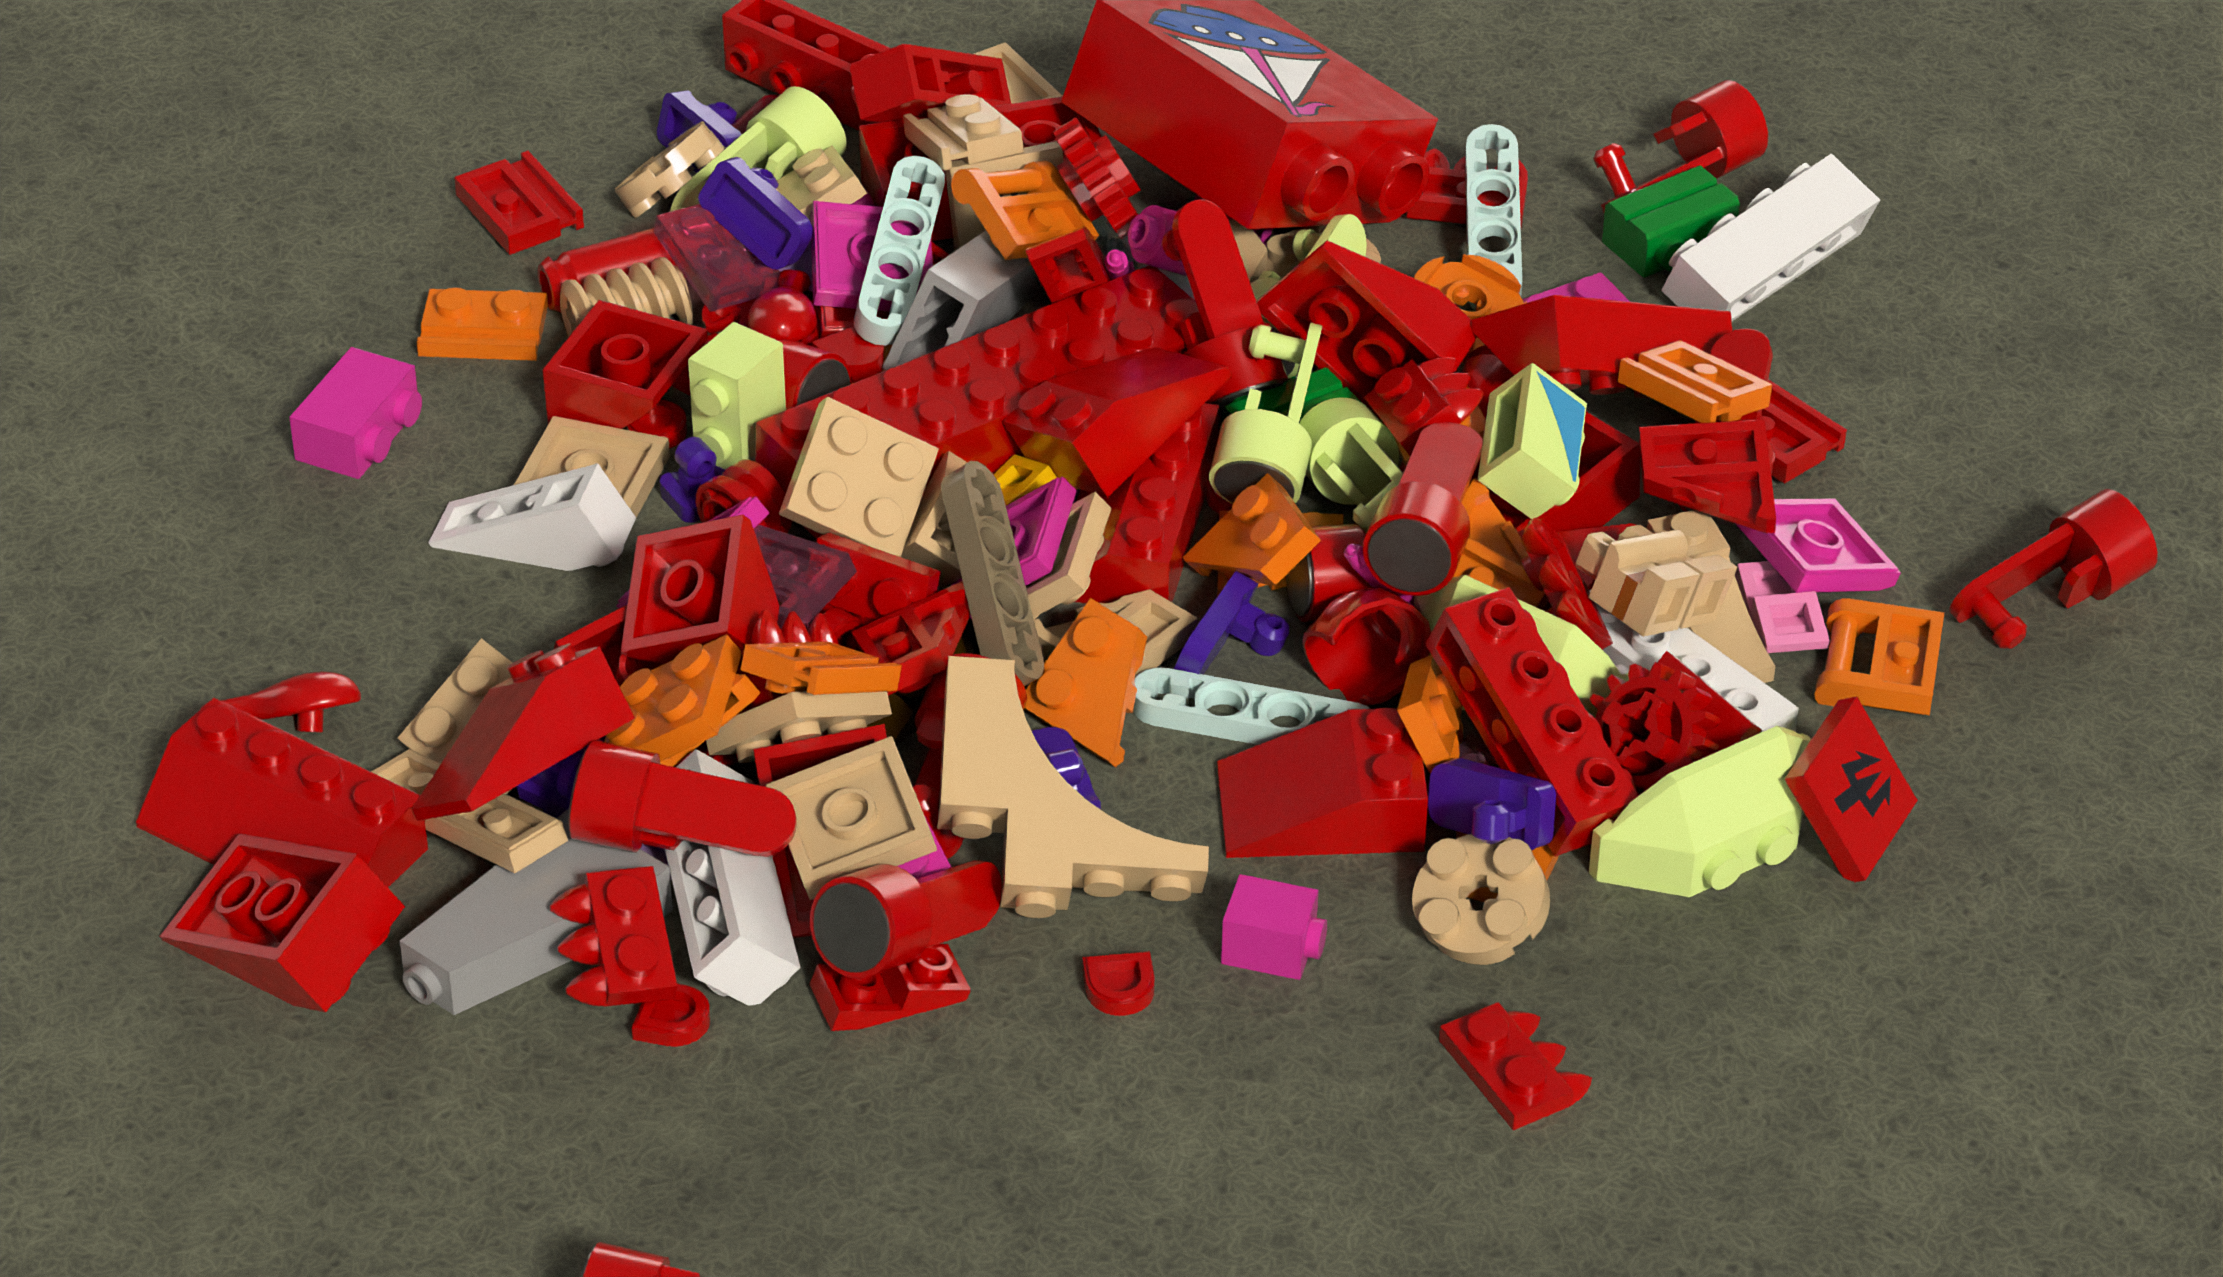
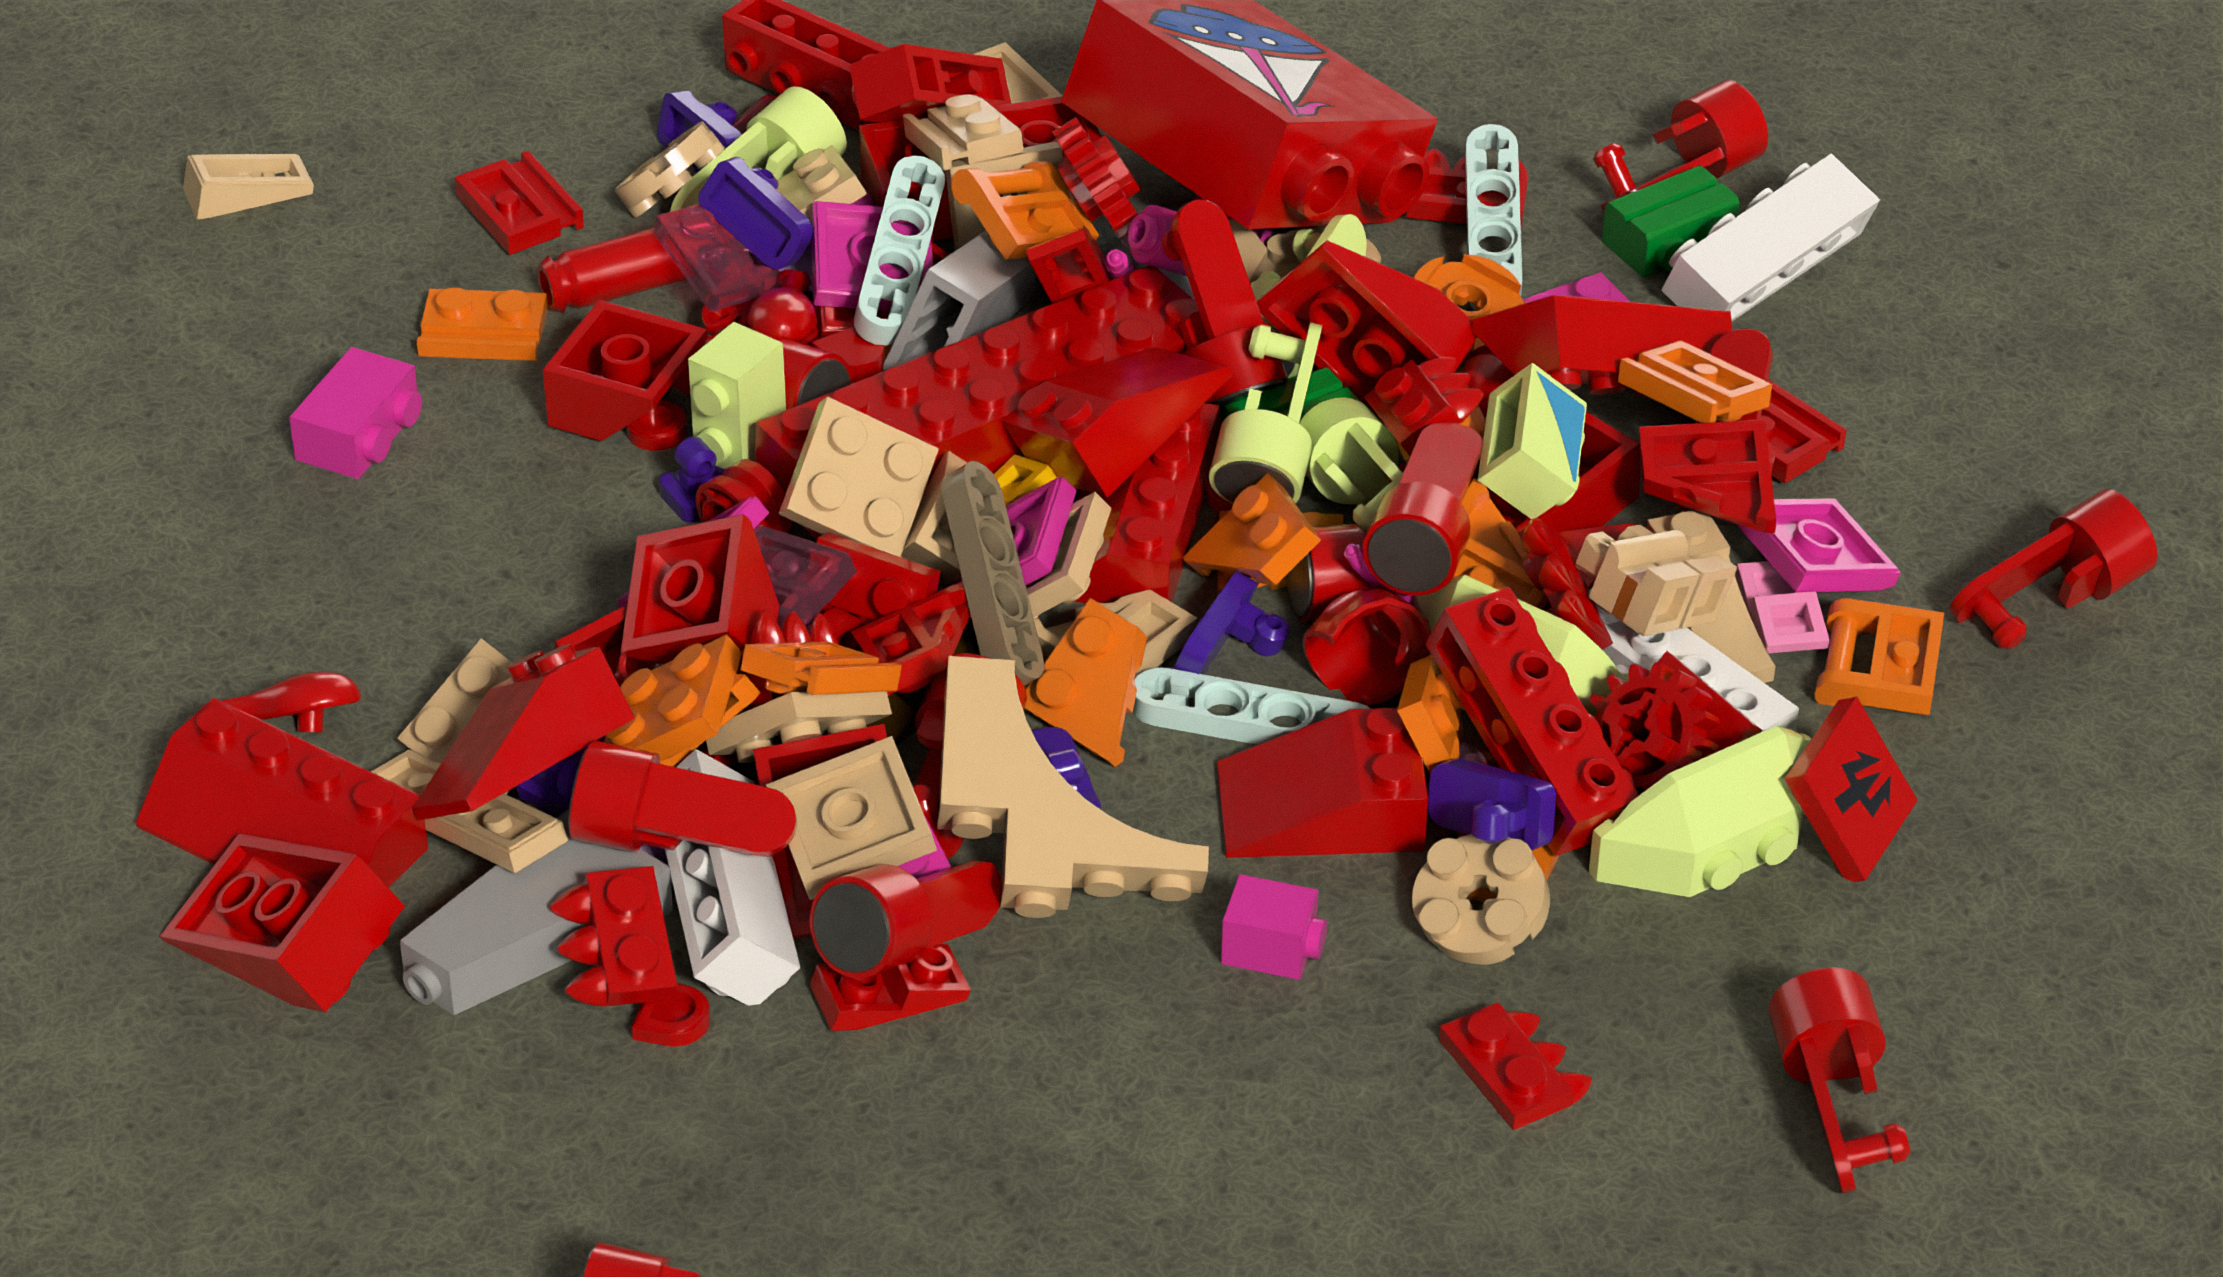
white slope [428,464,636,571] -> none
tan plate [514,416,670,518] -> none
tan piece [560,257,693,336] -> none
red tile [1082,951,1155,1016] -> none
none -> tan slope [183,154,314,220]
none -> red piece [1768,968,1911,1194]

